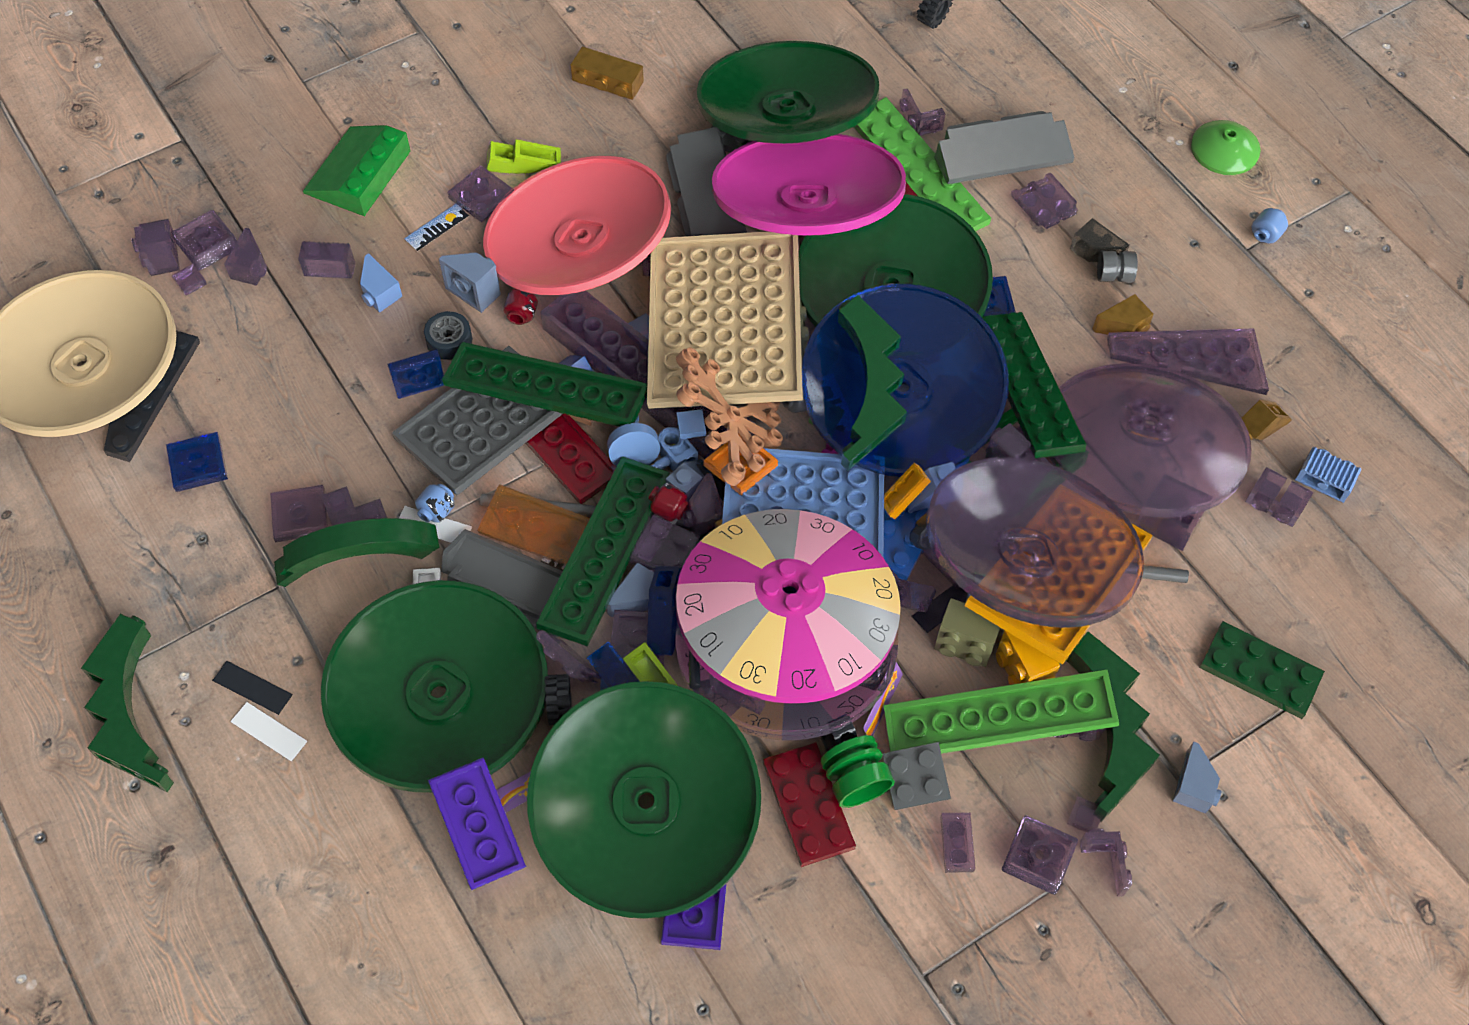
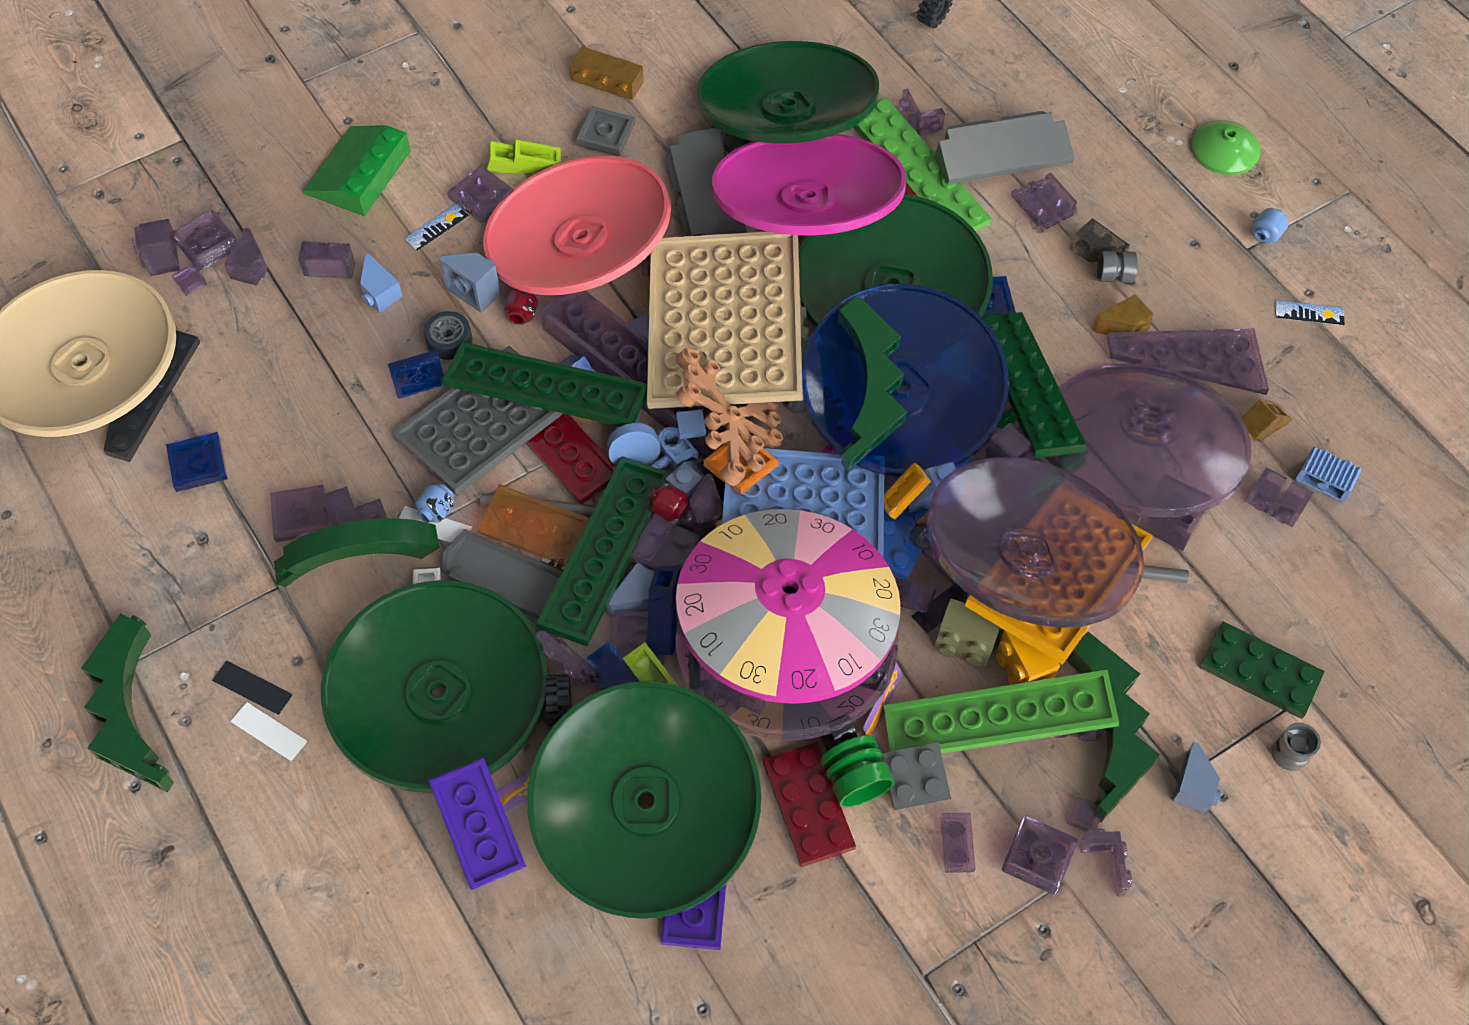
none -> dark grey plate [576,106,635,156]
none -> dark grey wheel [1272,723,1321,771]
none -> sticker [1276,300,1345,326]

